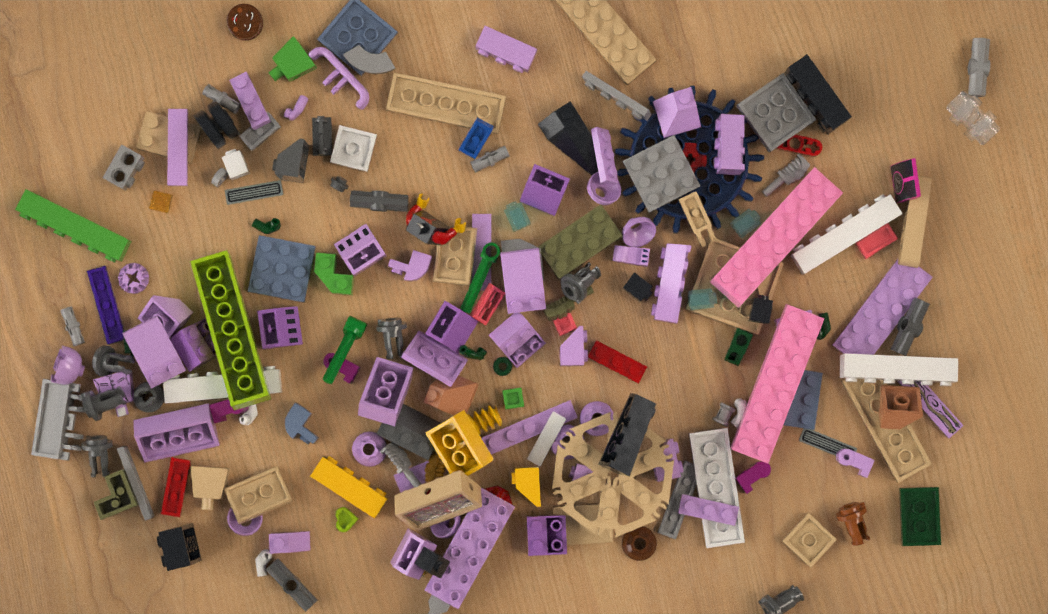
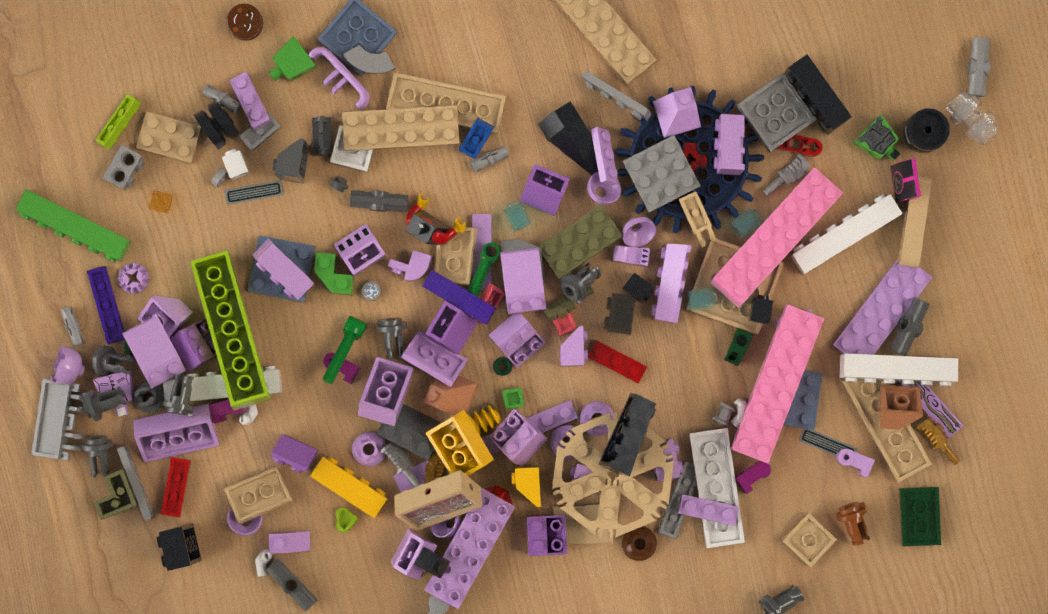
lavender tile [167,109,188,186] -> none
tan torso [191,466,230,510] -> none
dark green arm [252,218,281,234] -> none
medium lavender slope [257,306,303,350] -> none
lavender arm [284,95,308,121] -> none
sand blue brick [285,403,319,445] -> none
dark green arm [459,345,487,360] -> none
lavender brick [475,26,537,73] -> none
white sticker [527,411,566,466] -> none
dark green arm [817,312,831,340] -> none
coral tile [855,223,898,259] -> none
none -> lime plate [95,94,141,150]
none -> dark grey piece [163,374,194,417]
none -> lavender wedge [252,238,314,300]
none -> medium lavender slope [270,434,319,473]
none -> tan plate [342,105,460,151]
none -> light grey tile [362,281,381,301]
none -> dark purple tile [422,270,496,325]
none -> lavender slope [489,409,548,467]
none -> clear smoke brick [603,293,636,336]
none -> torso [853,114,901,161]
none -> black wheel [903,108,950,153]
none -> pearl gold piece [915,417,960,465]

